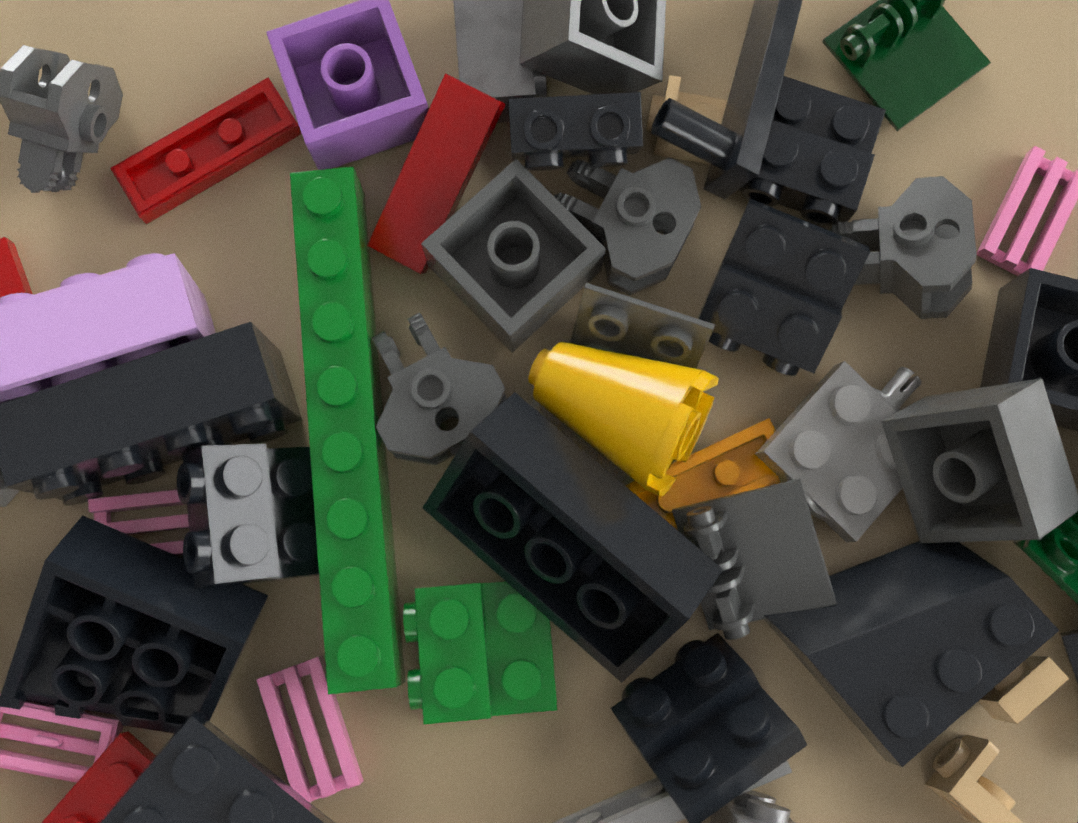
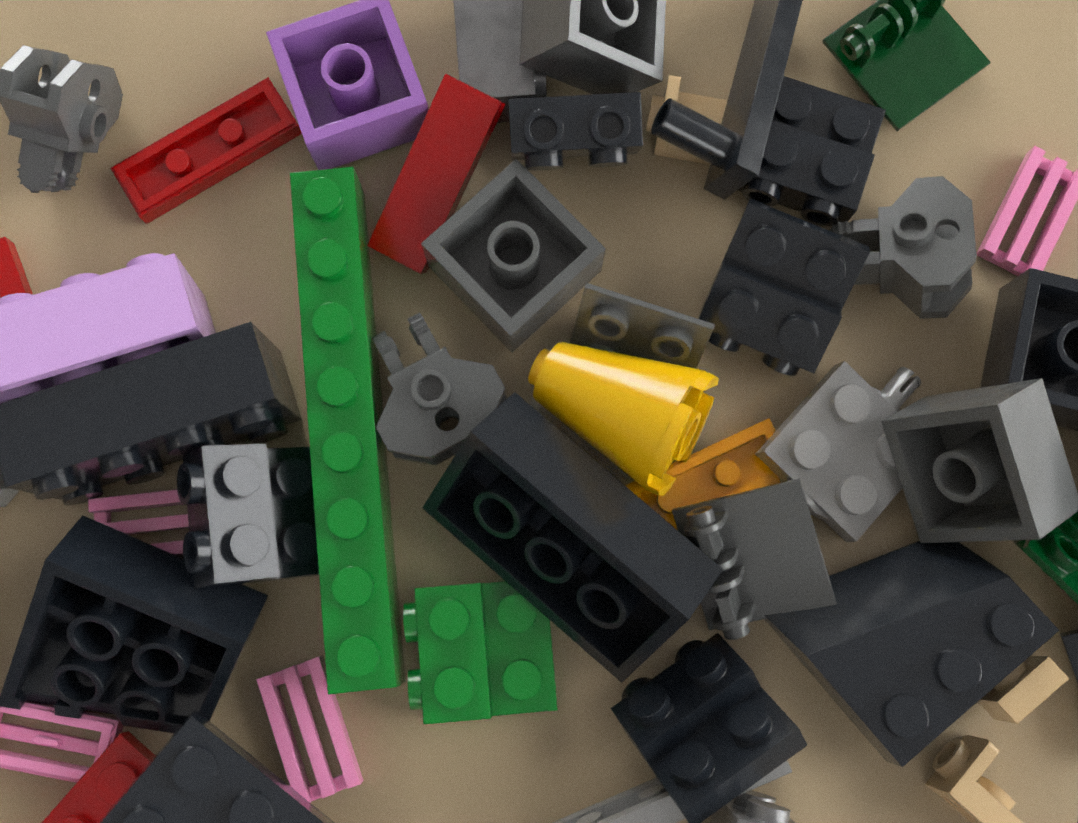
dark grey hinge [554,157,701,295] -> none

